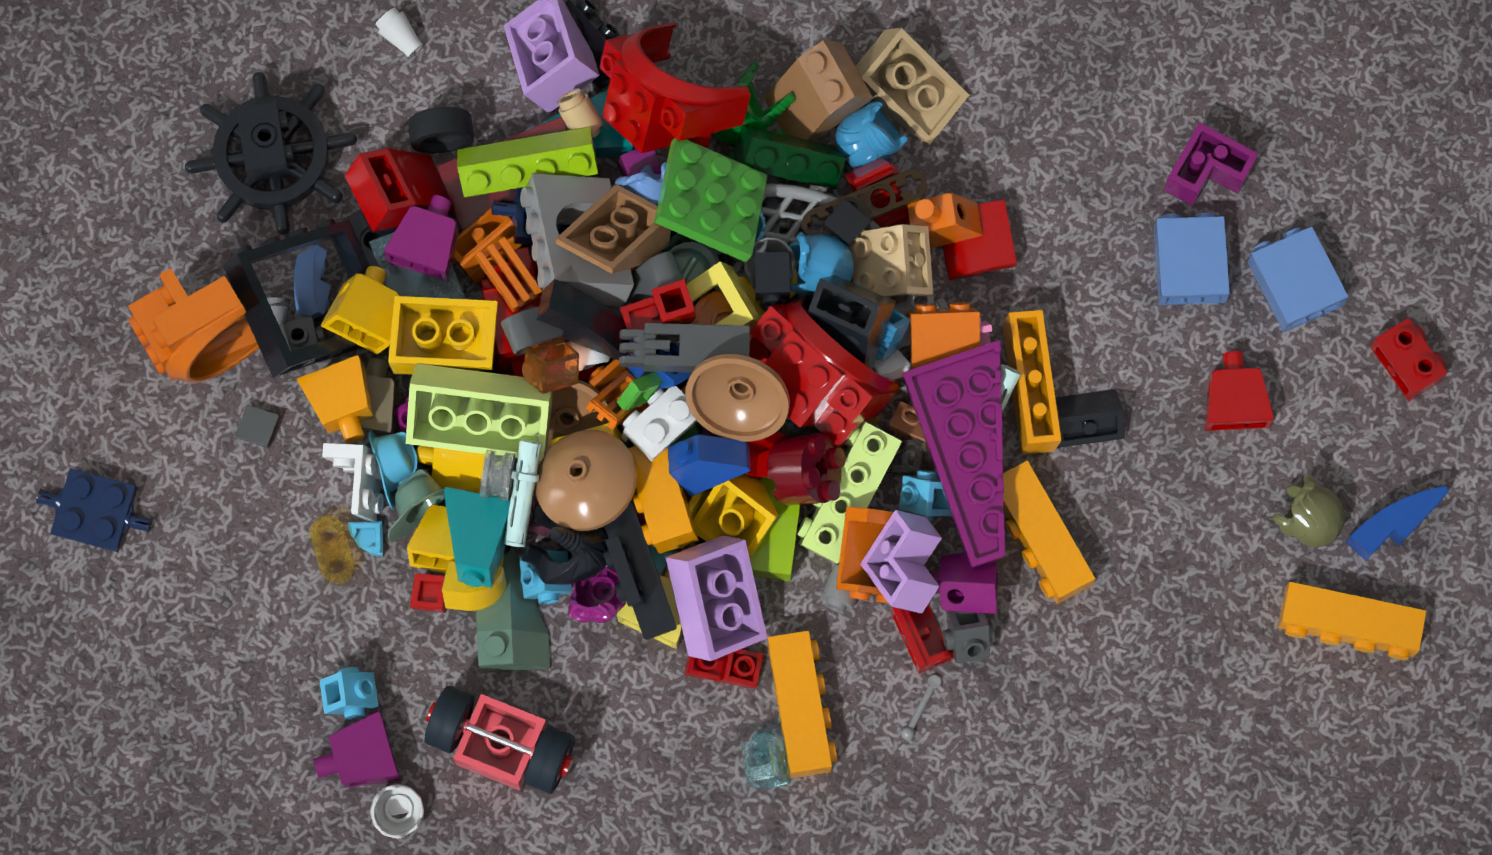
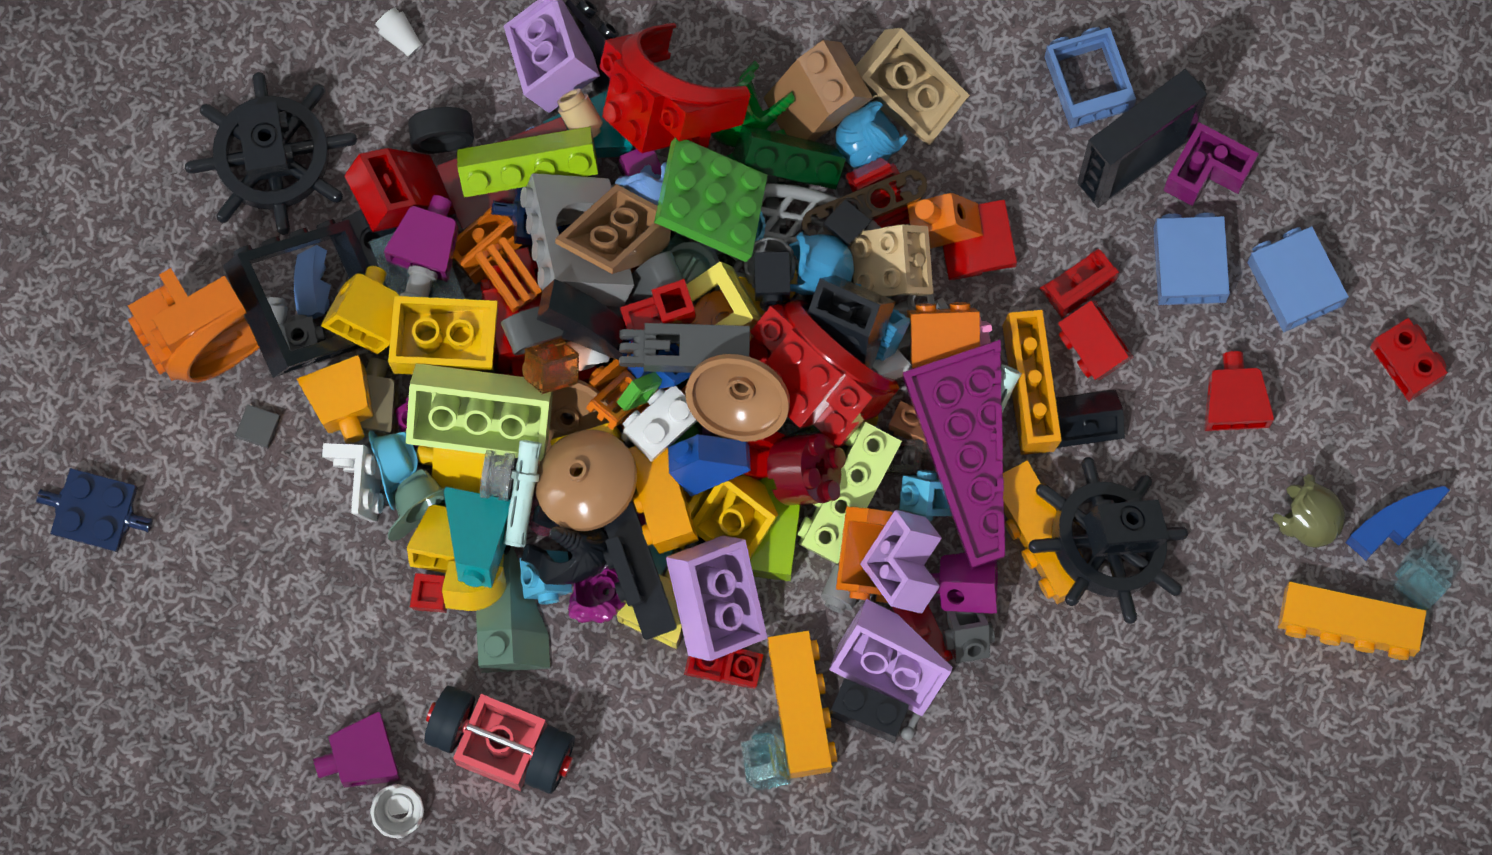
clear yellow plate [310,516,355,585] -> none
medium azure brick [320,667,378,720] -> none
medium azure tile [348,521,383,557] -> none
none -> light grey bush [400,266,438,297]
none -> lavender slope [829,599,953,716]
none -> black brick [830,678,909,744]
none -> black piece [1029,457,1188,624]
none -> red hinge [1040,248,1119,318]
none -> medium blue window [1044,27,1136,129]
none -> red brick [1058,300,1134,380]
none -> black window [1077,68,1207,208]
none -> clear light blue brick [1393,557,1452,612]

